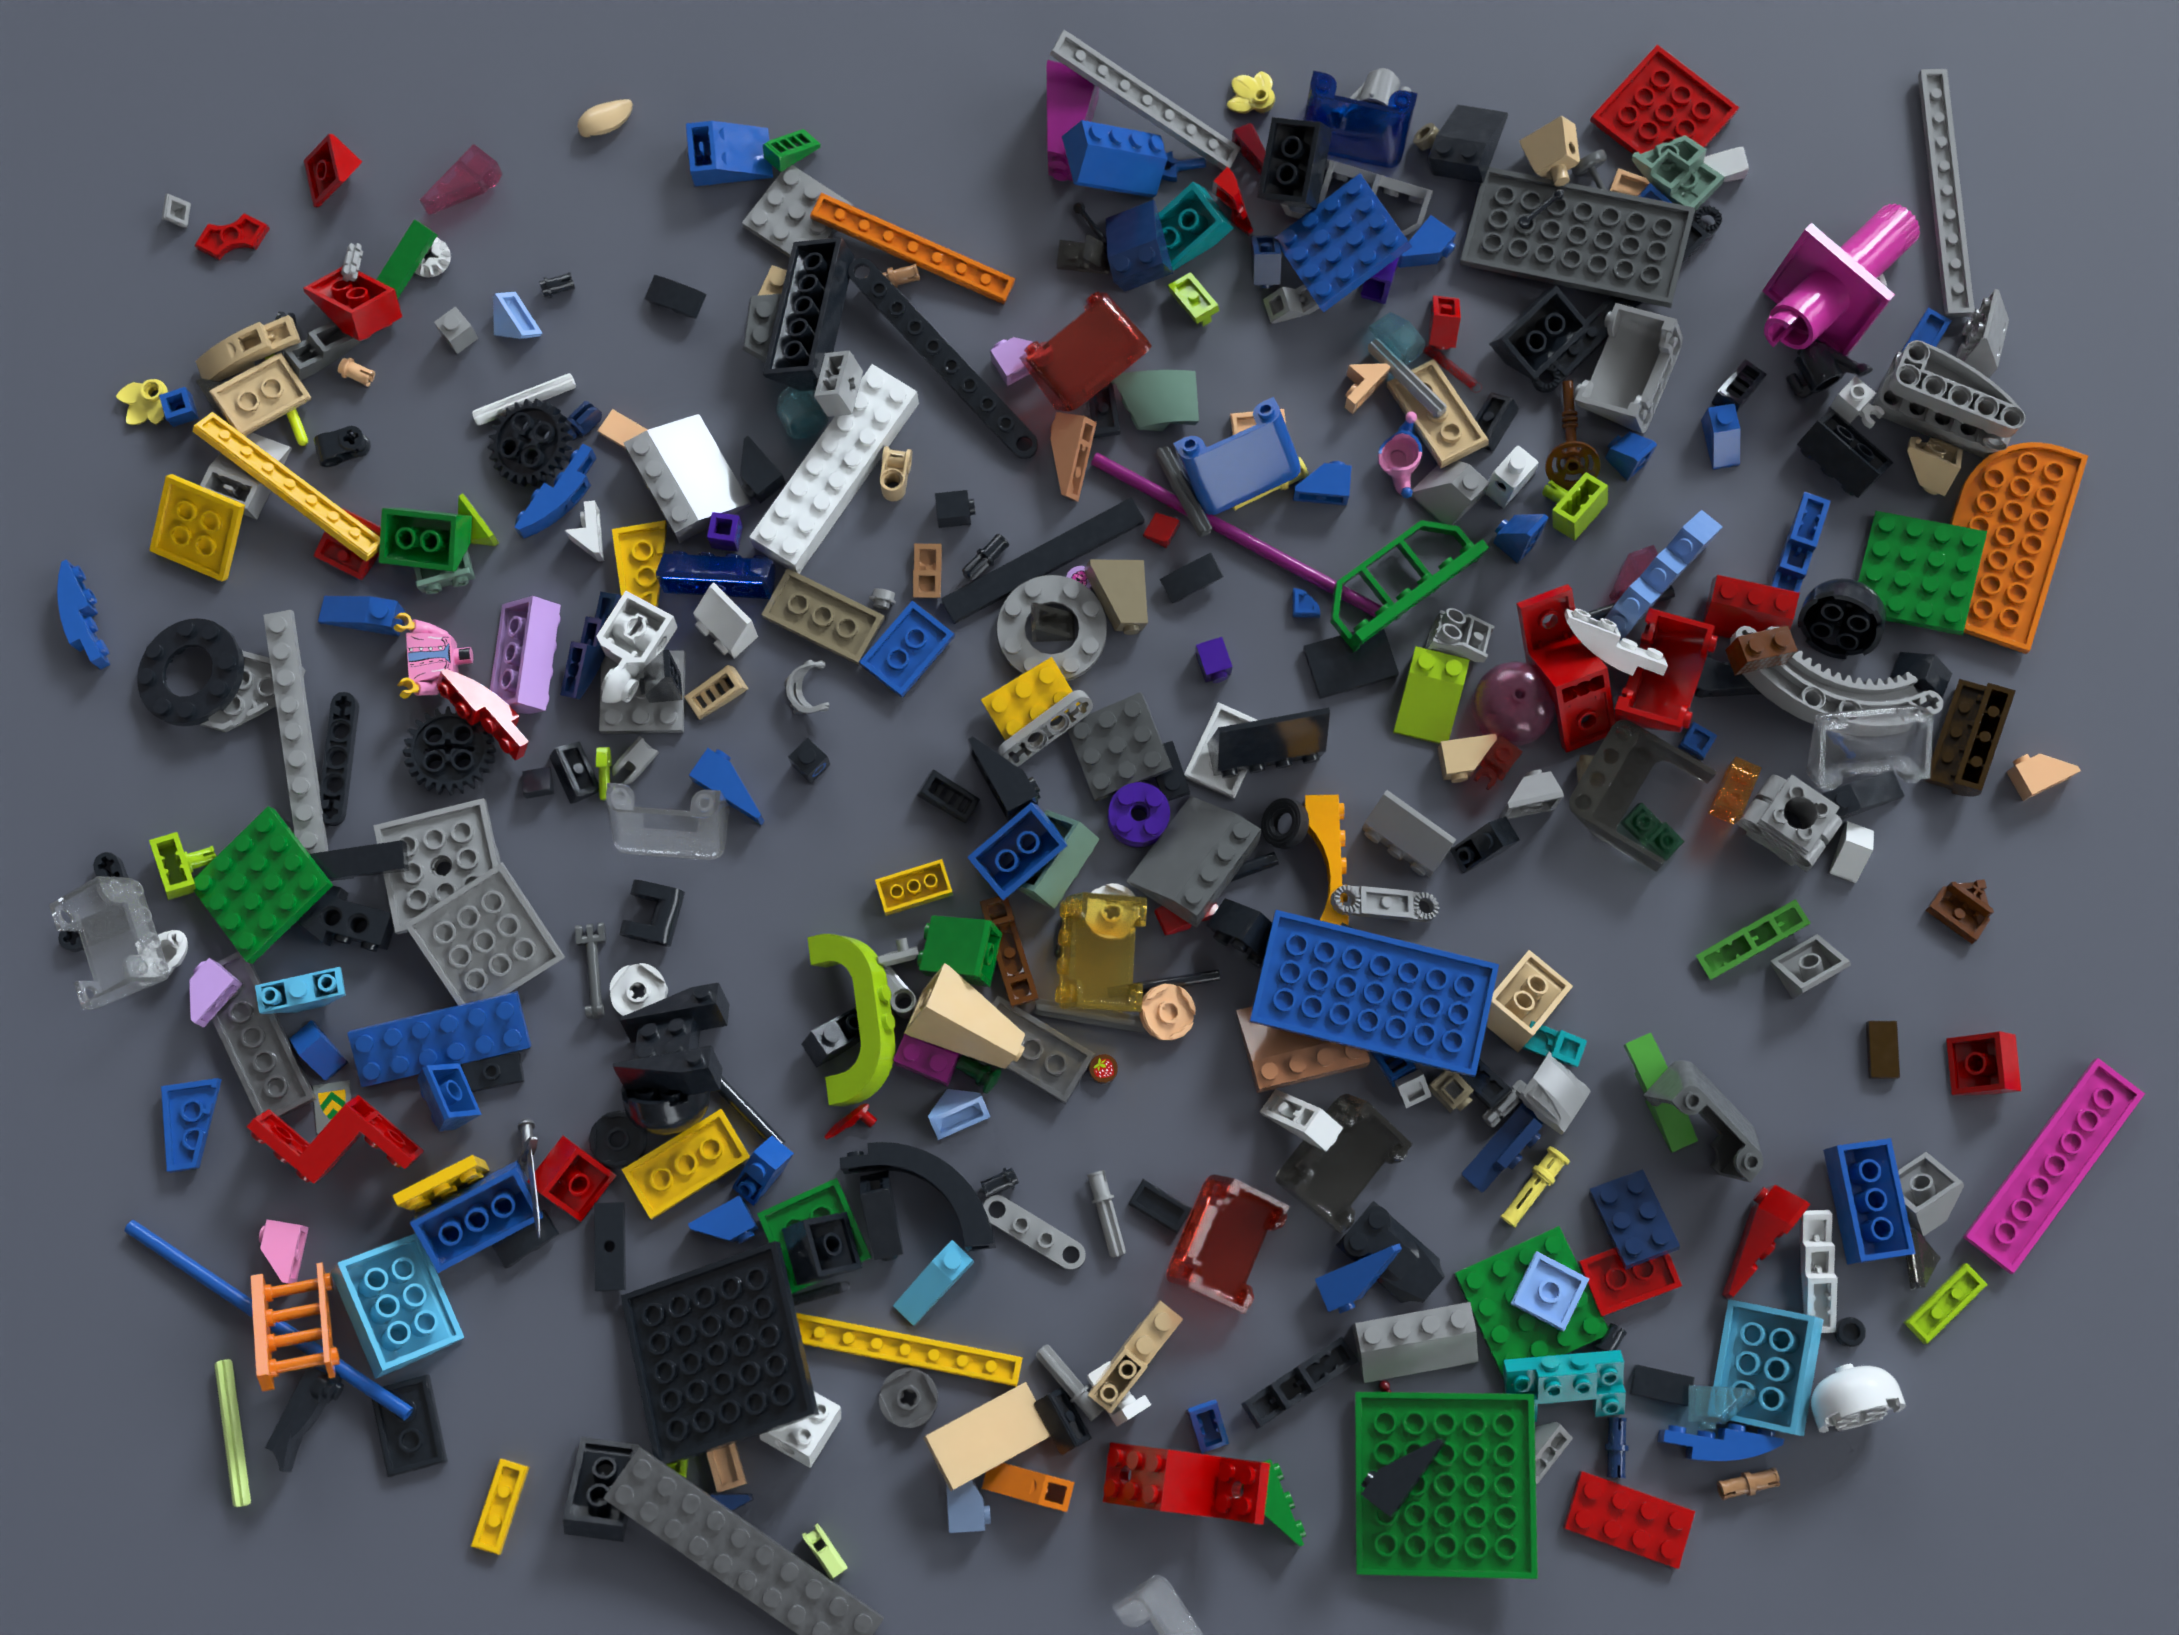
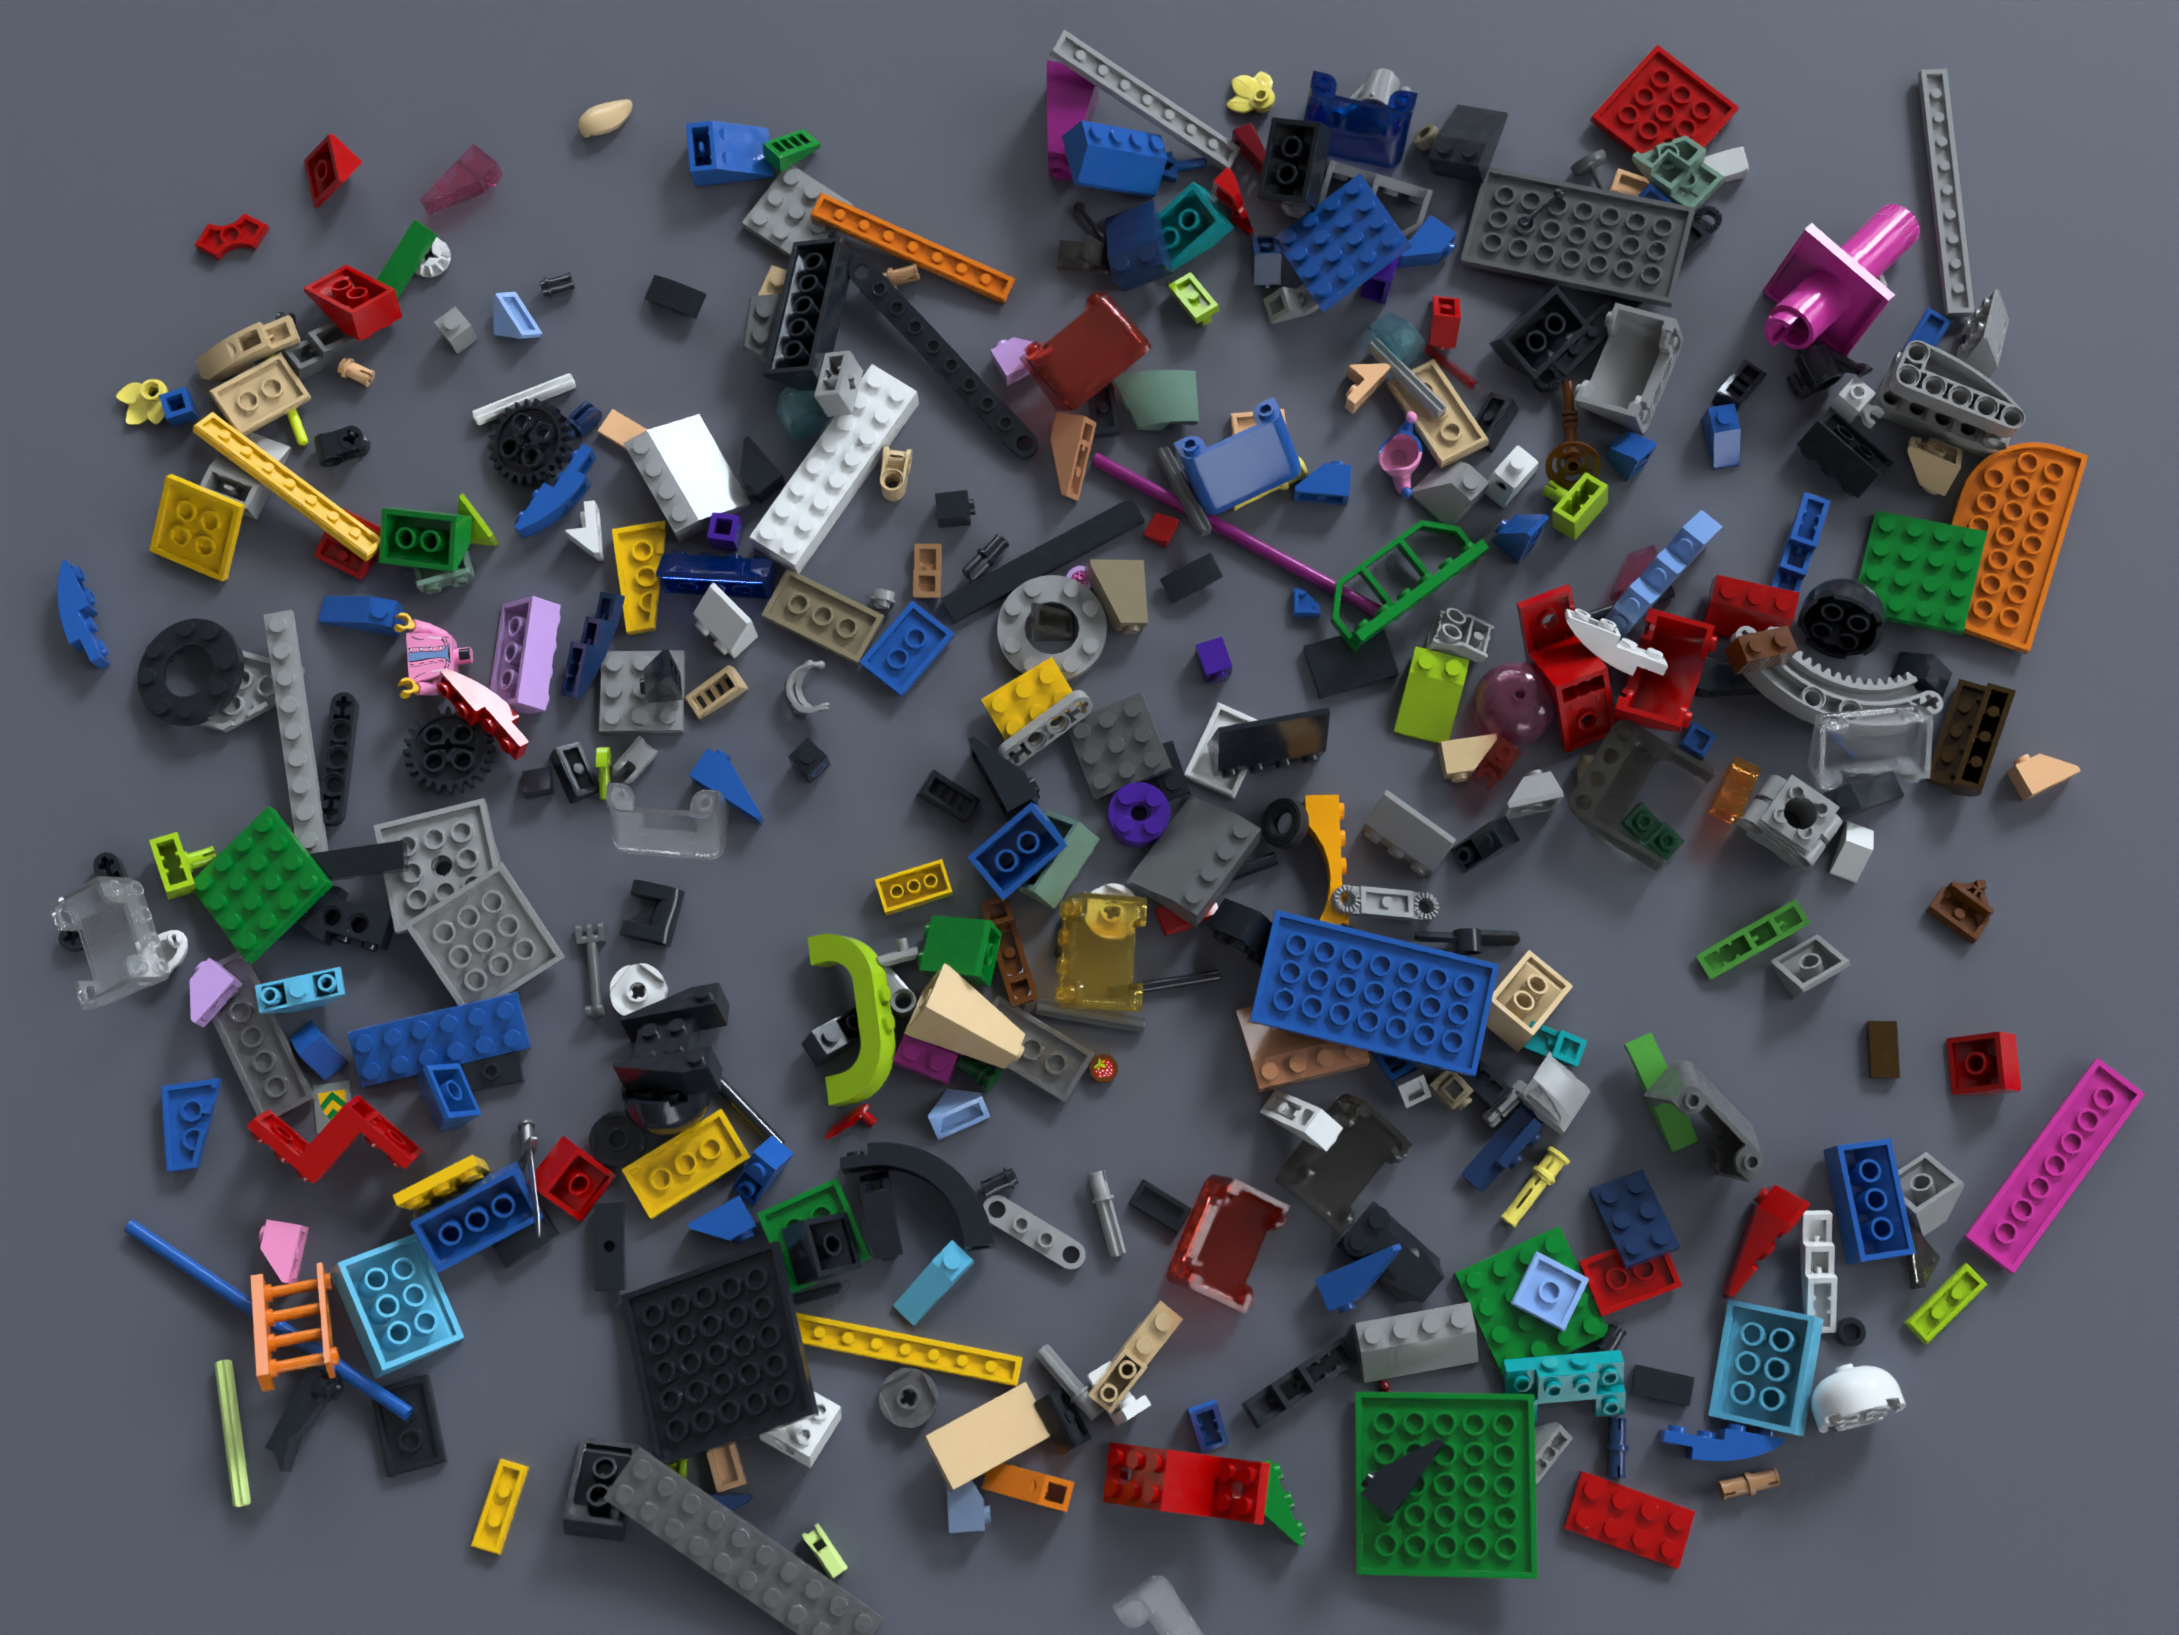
light grey slope [162,193,191,228] -> none
light grey axle [341,243,363,282] -> none
white brick [596,591,678,703] -> none
light nougat tile [1140,984,1195,1041] -> none
tan torso [1519,116,1580,186] -> none
clear light blue slope [1688,1385,1755,1430] -> none
none -> black piece [1414,928,1520,955]

